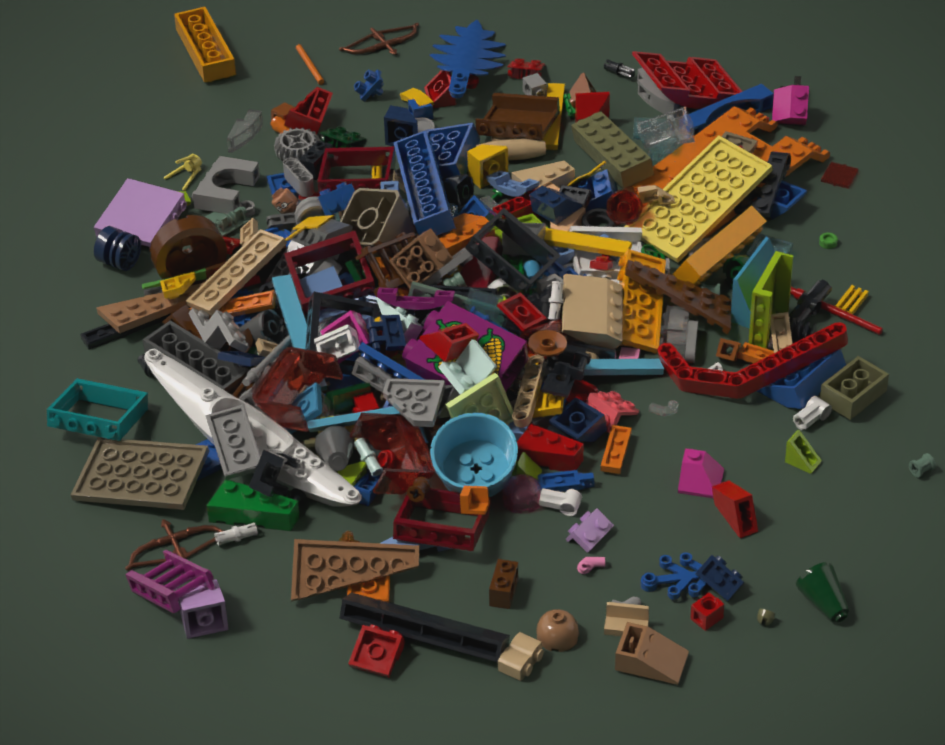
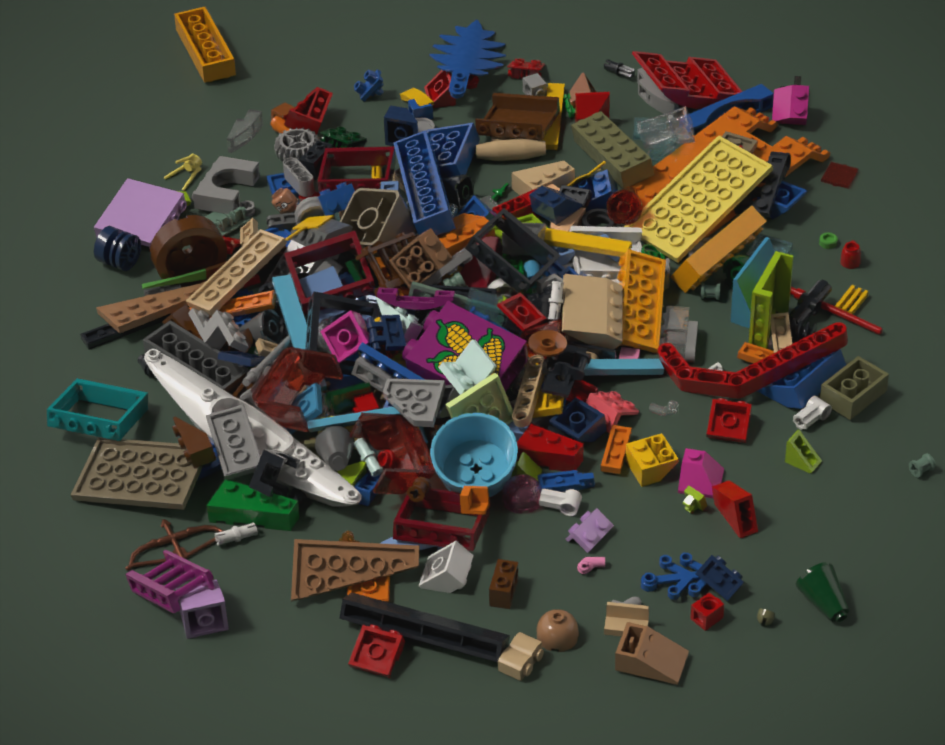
yellow wing [160,272,196,299] -> none
orange bar [296,44,324,85] -> none
white hinge [314,324,360,364] -> none
copper piece [339,23,419,55] -> none
red slope [419,323,479,362] -> none
yellow slope [467,144,508,189] -> none
medium blue slope [486,170,540,196] -> none
red plate [590,254,613,270] -> none
reddish brown wing [625,260,731,334] -> none
tan slope [638,185,675,206] -> none
dark orange plate [716,338,741,362] -> none
none -> reddish brown slope [172,416,217,469]
none -> white slope [419,541,474,593]
none -> yellow slope [625,433,679,487]
none -> lime tile [683,486,708,513]
none -> red plate [706,398,752,443]
none -> red piece [840,240,861,269]

